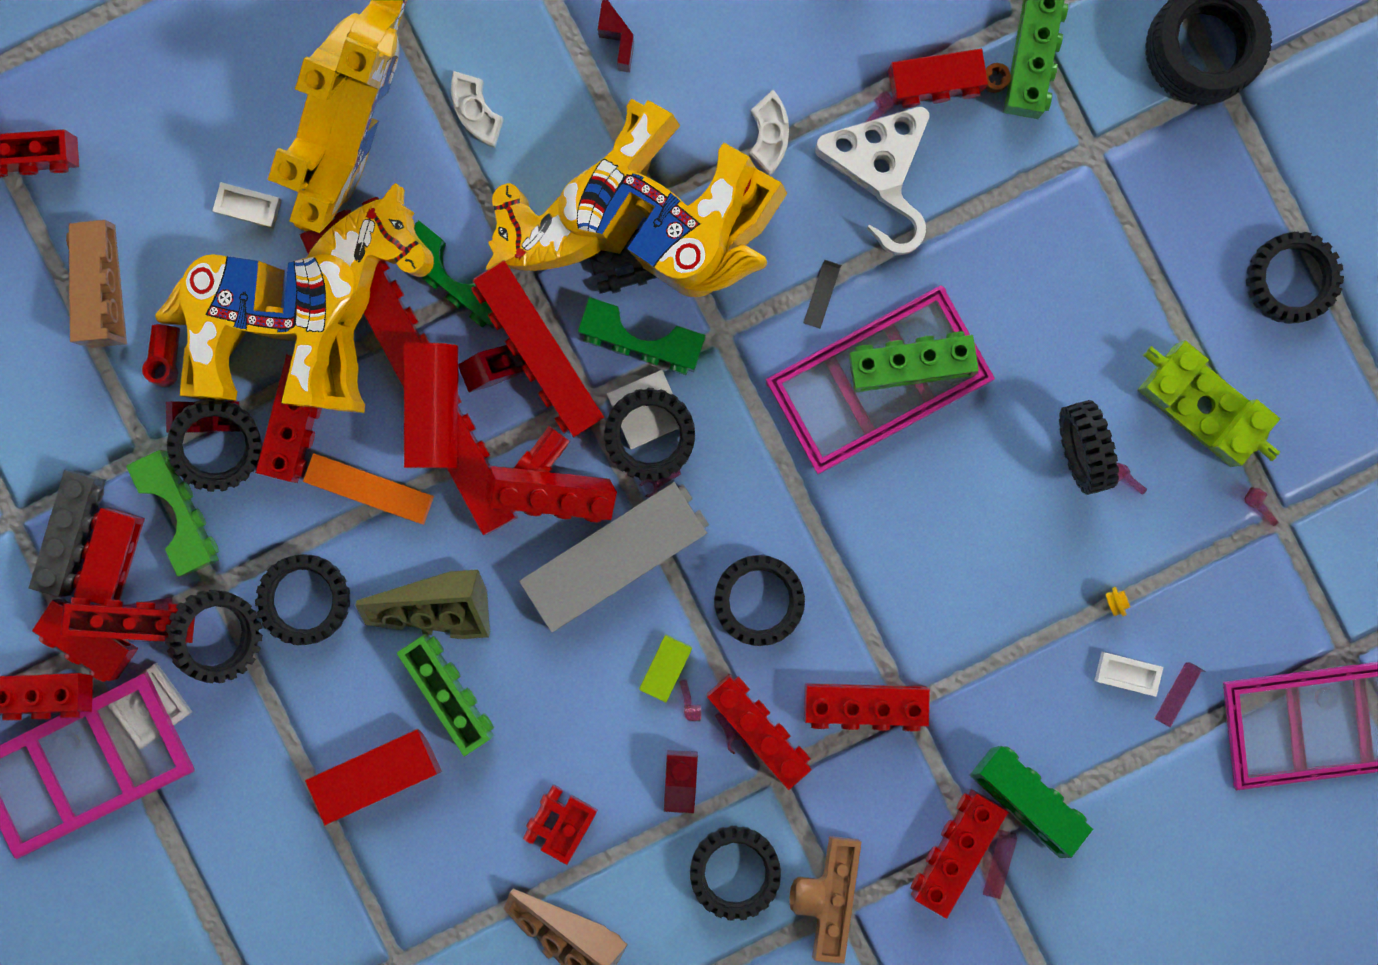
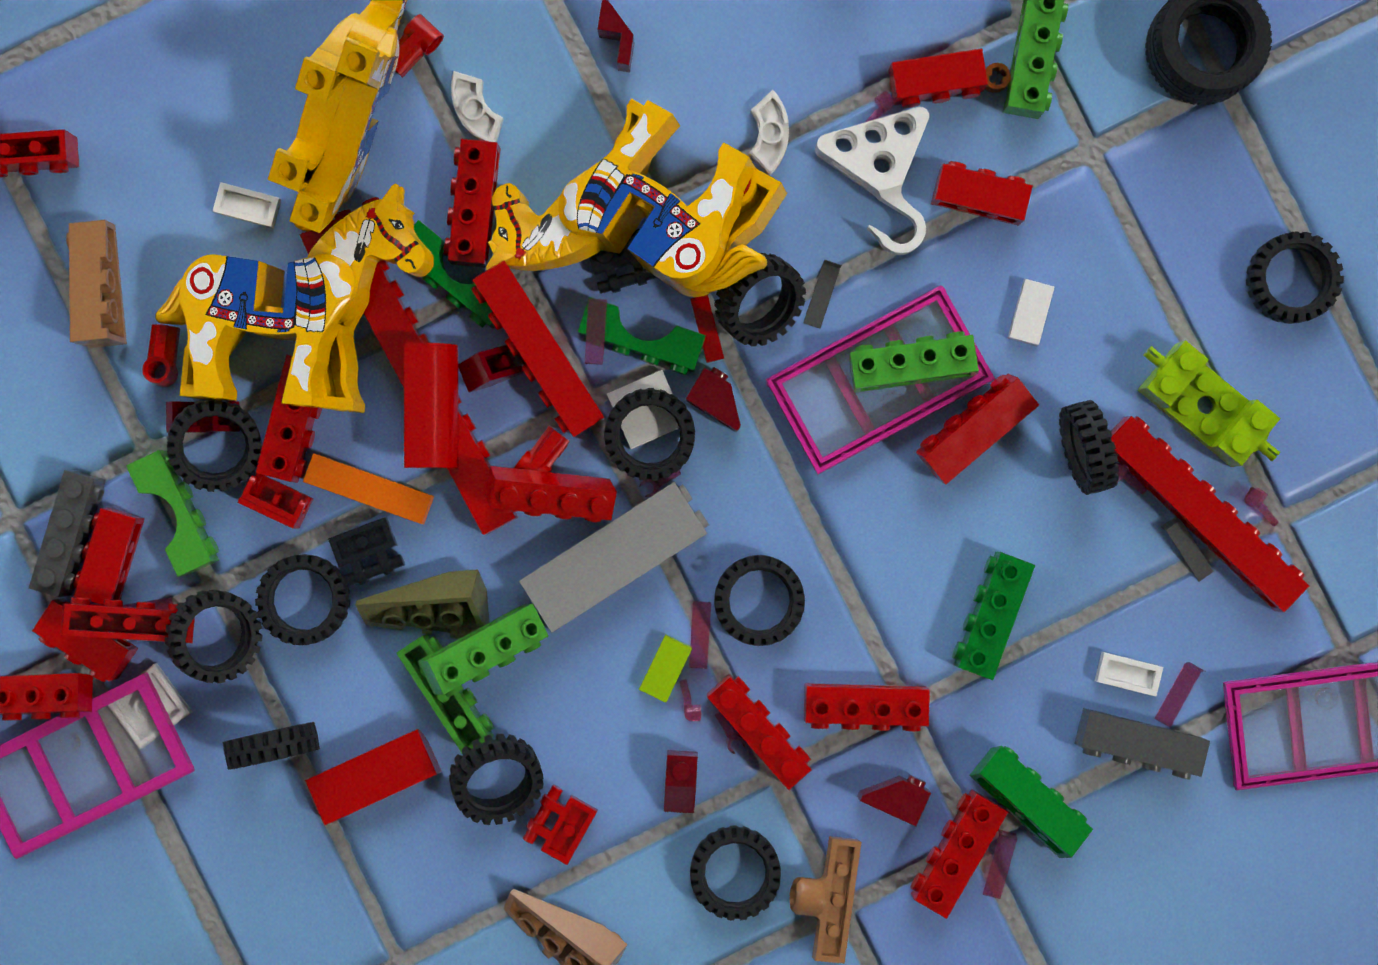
yellow plate [1105,587,1131,617] -> none
none -> black tyre [223,722,320,770]
none -> red hinge [237,474,314,529]
none -> black plate [328,517,405,587]
none -> red piece [395,14,444,78]
none -> bright green brick [418,603,549,697]
none -> red brick [444,139,501,268]
none -> black tyre [449,734,544,825]
none -> clear pink piece [584,299,607,365]
none -> dark red slope [685,367,741,432]
none -> clear pink piece [689,601,711,669]
none -> red piece [690,295,724,363]
none -> black tyre [714,253,806,346]
none -> dark red slope [857,775,931,826]
none -> red brick [916,373,1039,485]
none -> red brick [931,161,1033,226]
none -> green brick [952,552,1035,680]
none -> white tile [1008,279,1055,346]
none -> dark grey brick [1075,708,1210,780]
none -> red brick [1111,416,1309,612]
none -> dark grey piece [1161,517,1214,582]

